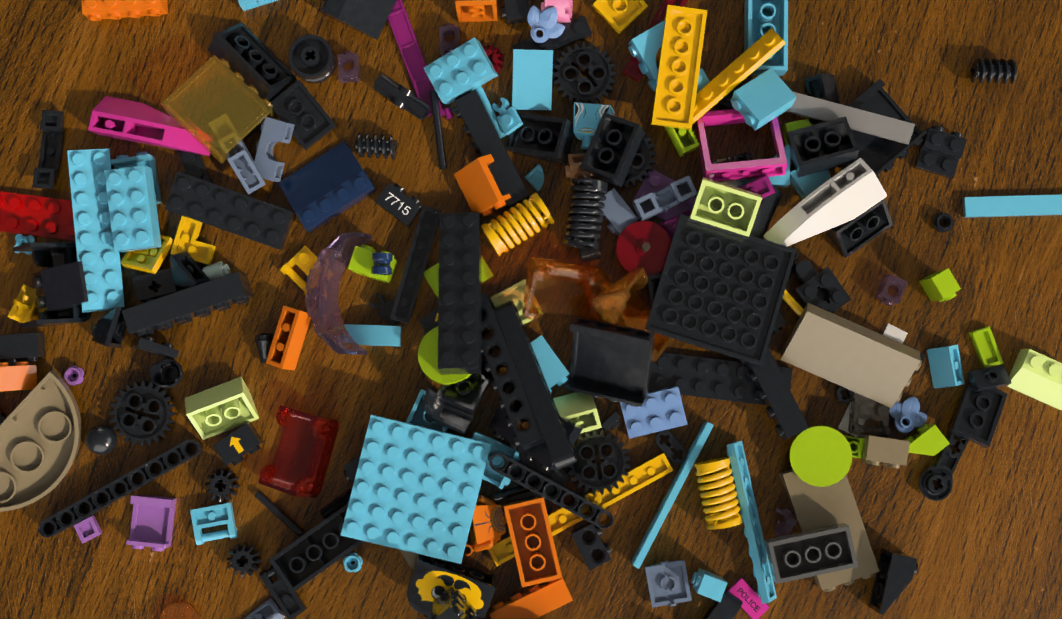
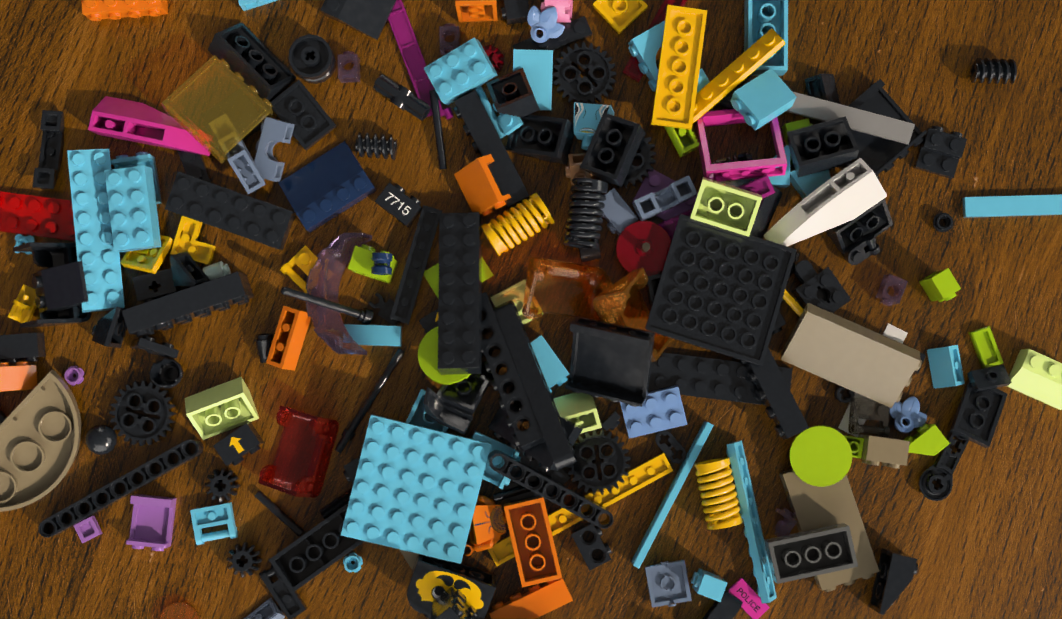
medium azure tile [524,164,544,192] -> none
none -> black piece [281,287,373,325]
none -> black bar [335,348,405,453]
none -> black slope [486,68,540,117]
none -> black plate [844,233,880,265]

